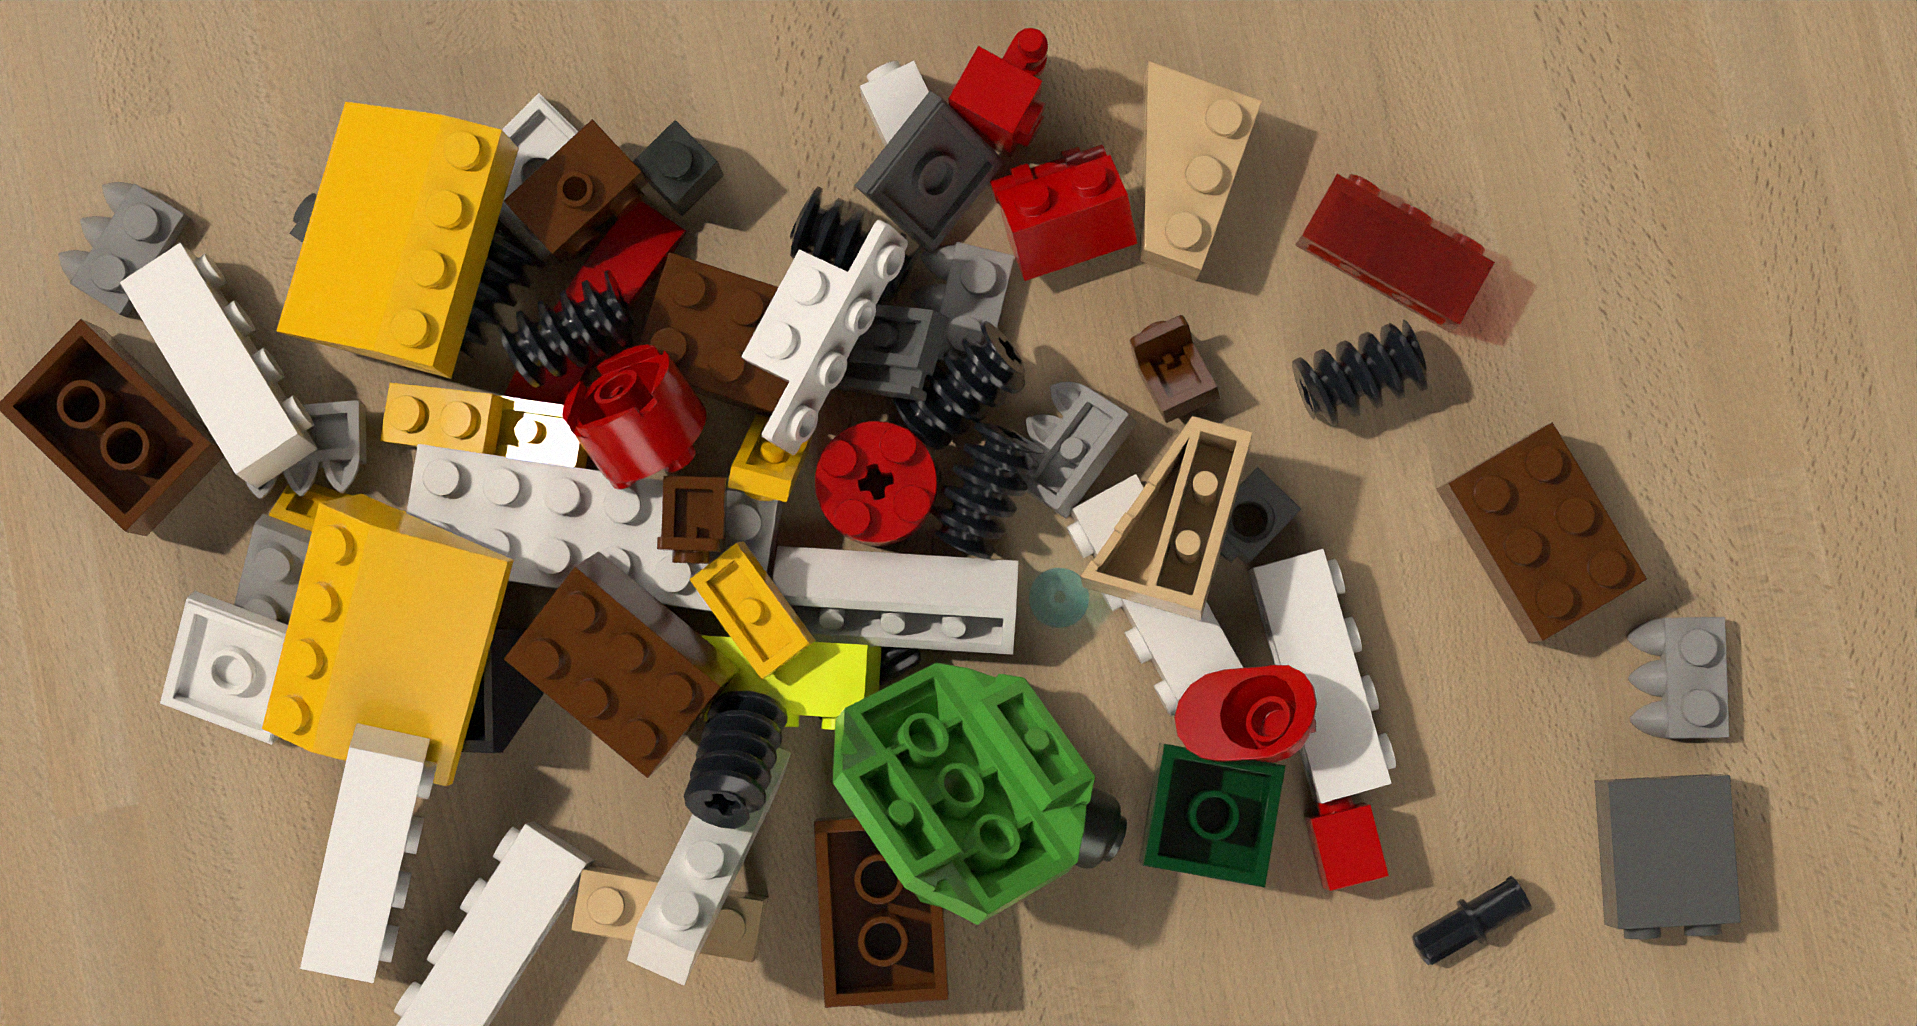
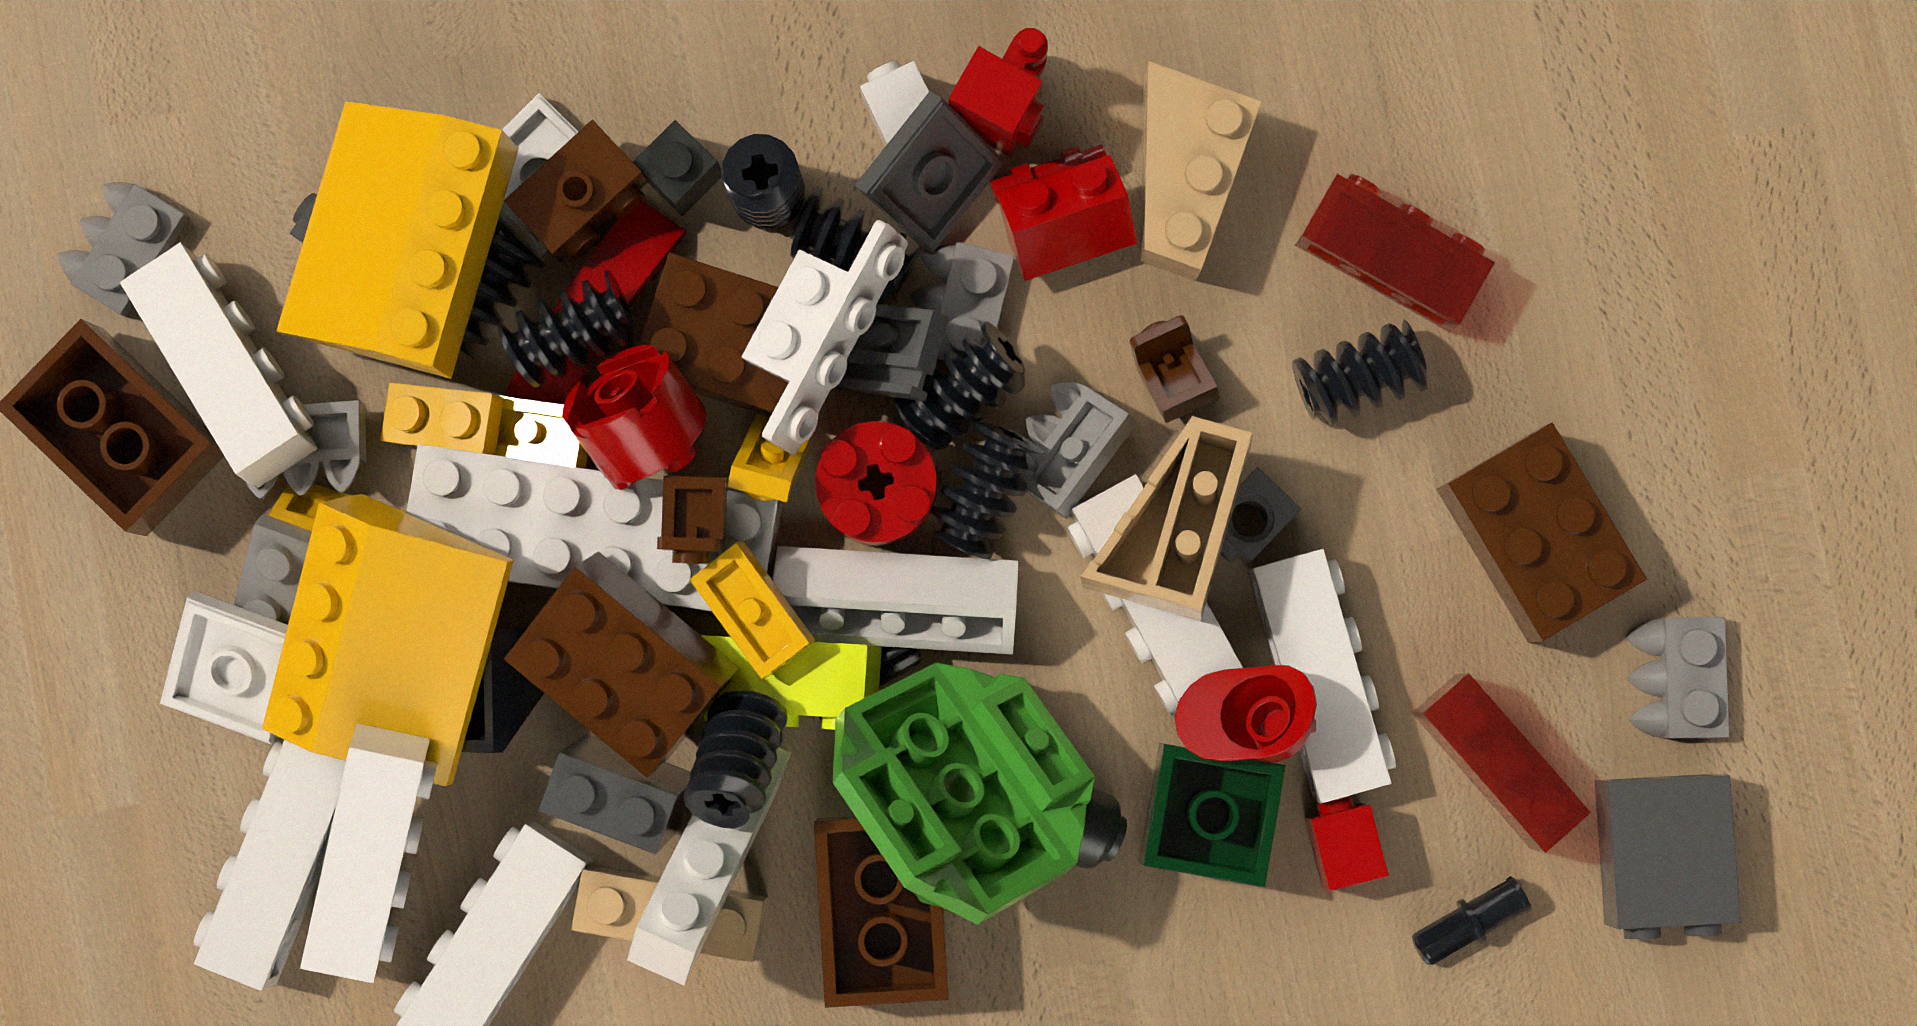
clear light blue tile [1029,568,1089,628] -> none
none -> white brick [194,740,346,991]
none -> dark grey brick [538,734,690,854]
none -> black piece [722,134,805,230]
none -> clear red brick [1412,673,1591,853]

